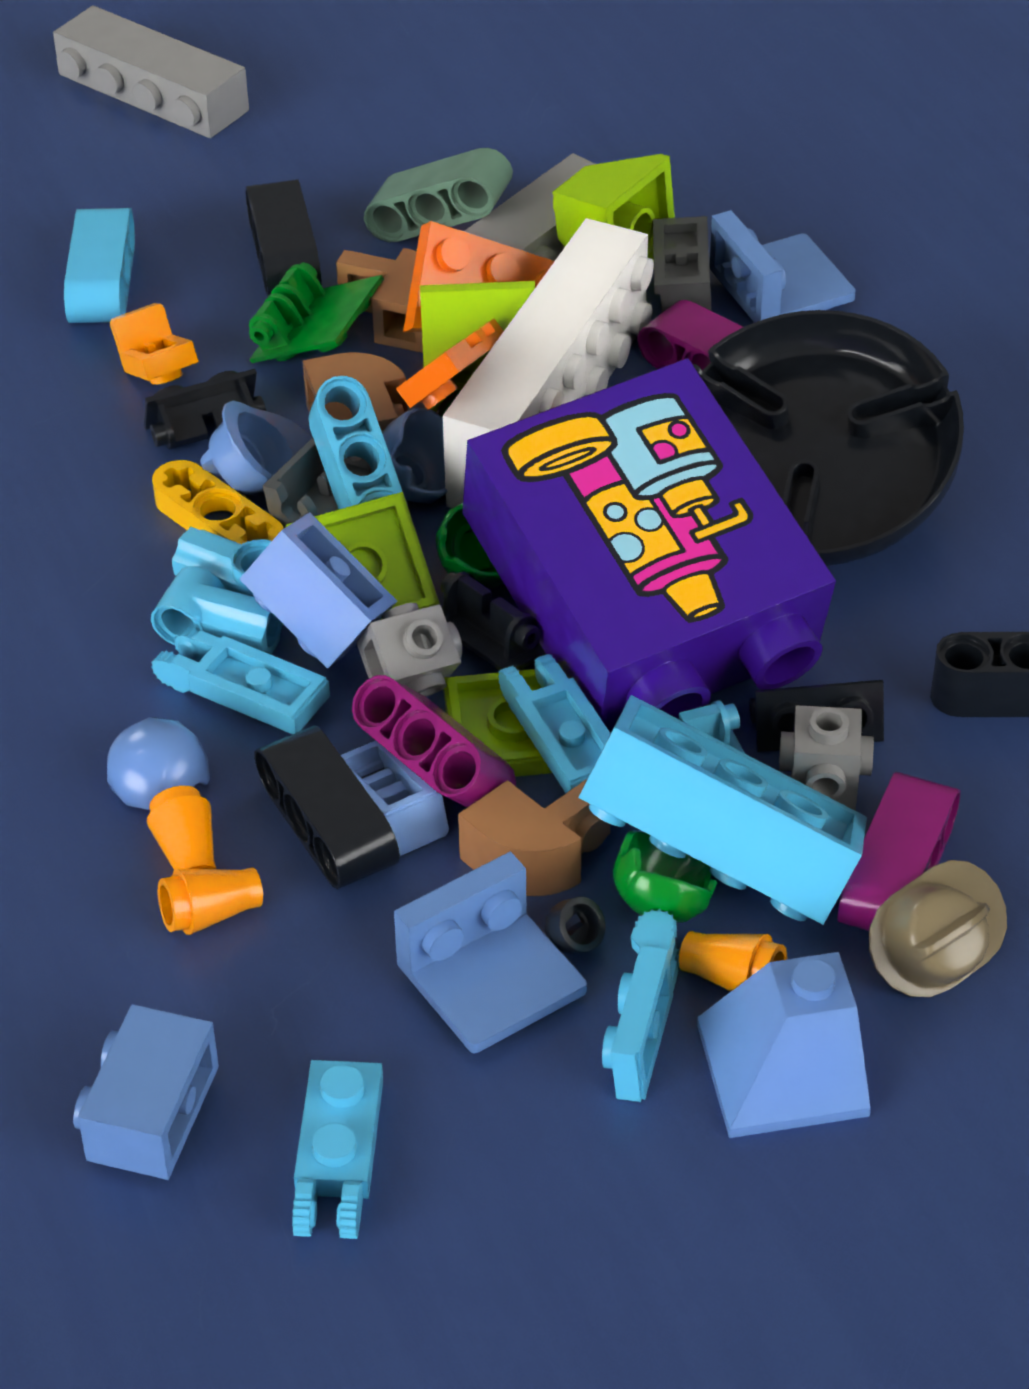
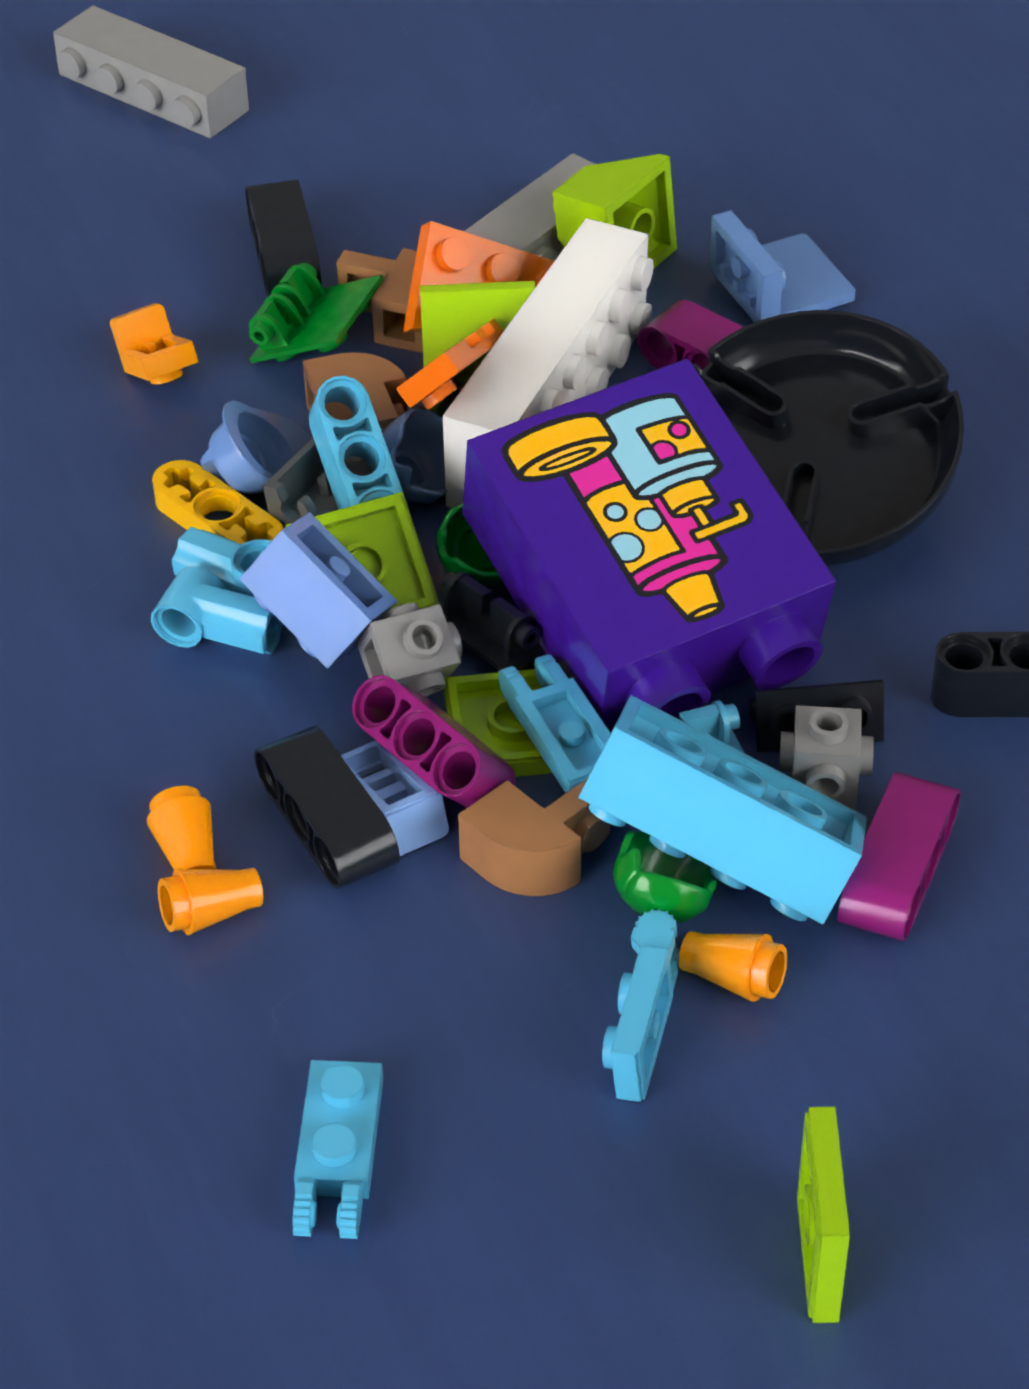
medium azure beam [64,208,135,323] -> none
medium blue brick [73,1004,219,1180] -> none
medium blue hair [107,717,210,810] -> none
black hinge [144,369,266,450] -> none
medium azure hinge [151,626,330,734] -> none
sand green beam [364,148,513,242] -> none
medium blue bracket [394,851,587,1053] -> none
black hinge [545,897,606,954] -> none
dark grey hinge [653,216,711,312] -> none
medium blue slope [697,952,871,1138] -> none
dark tan piece [869,860,1007,998] -> none
none -> lime tile [797,1107,850,1323]

